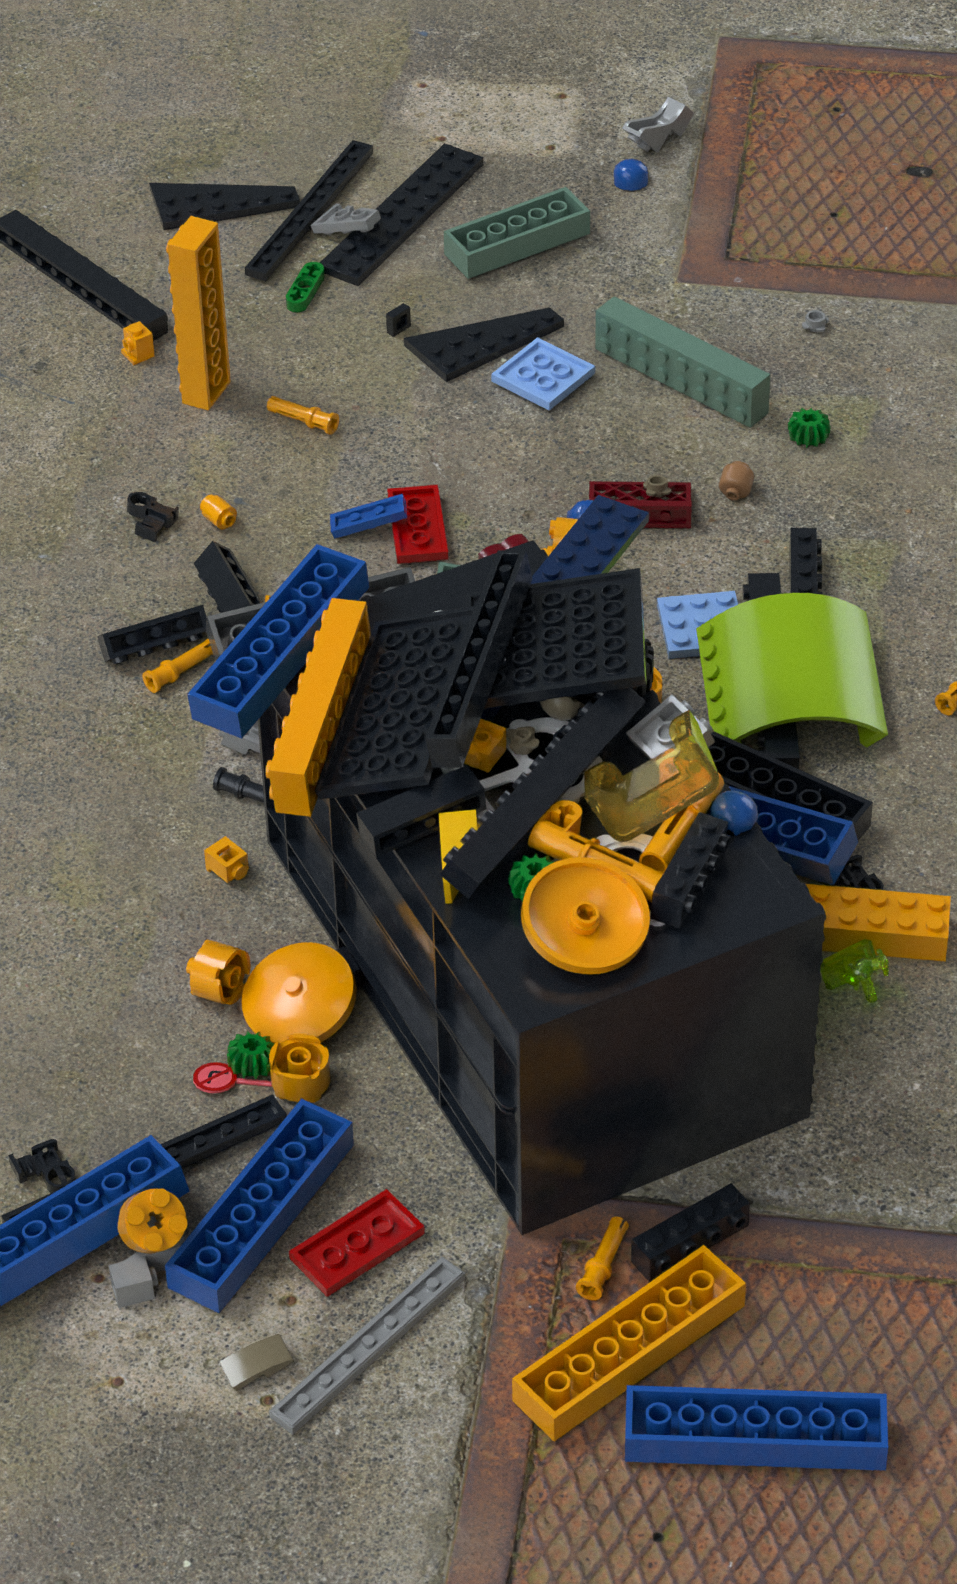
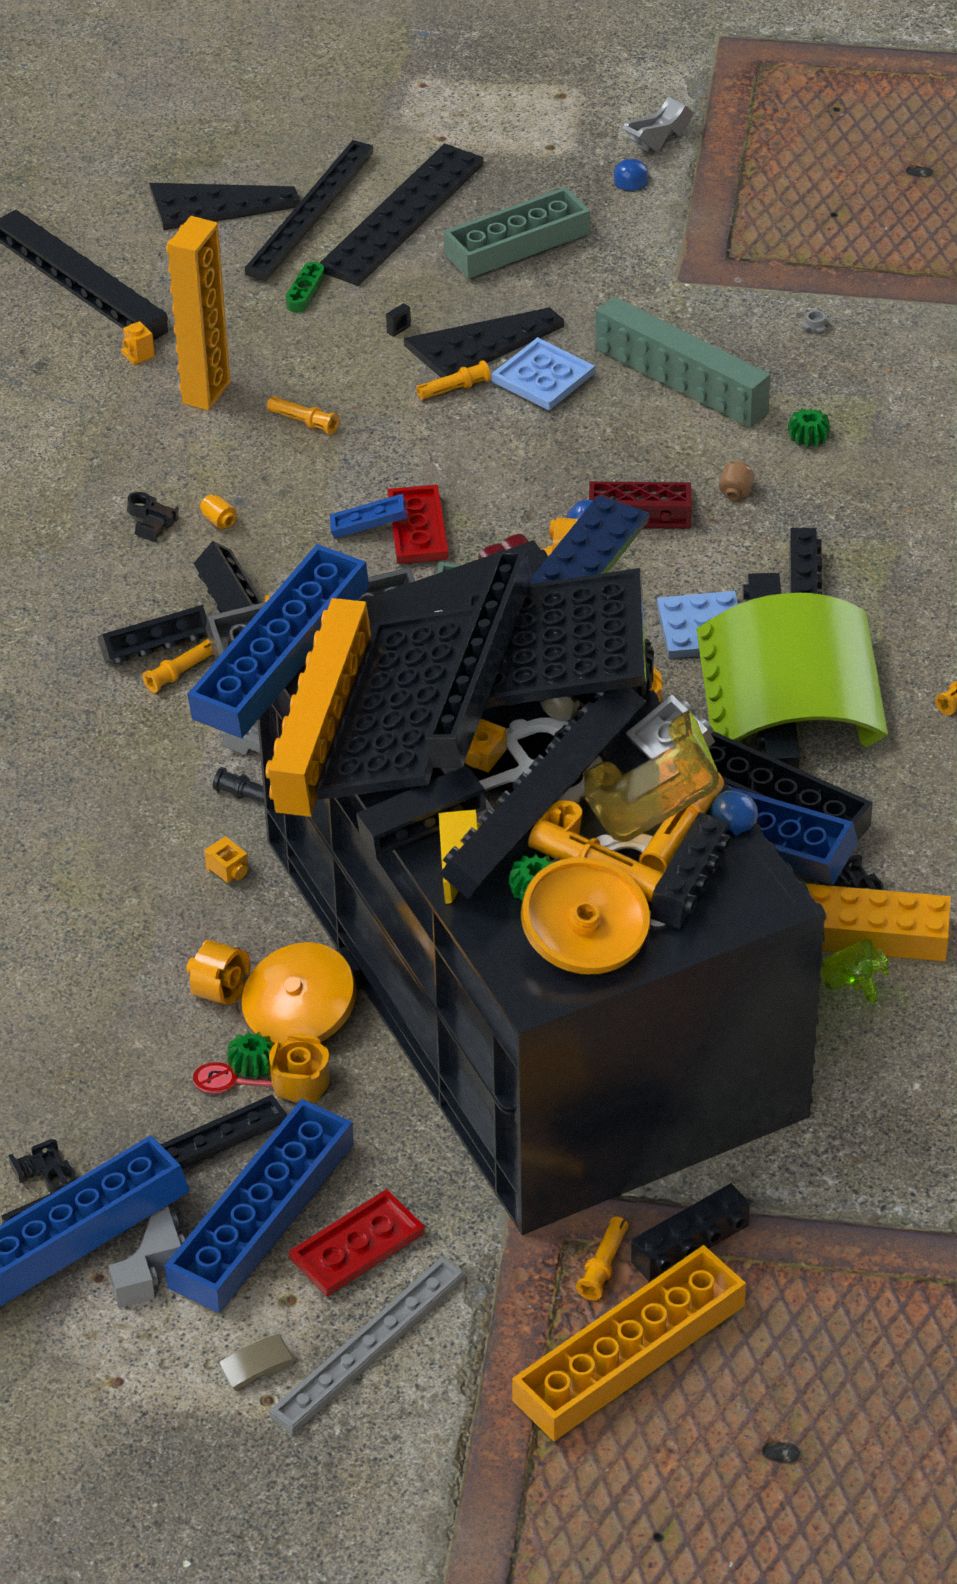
light orange brick [118,1189,188,1254] -> none
light grey wing [311,203,381,235] -> none
dark tan plate [506,726,539,755] -> none
blue brick [625,1385,888,1470] -> none
dark tan plate [643,475,671,497] -> none
none -> light orange pin [416,360,491,401]

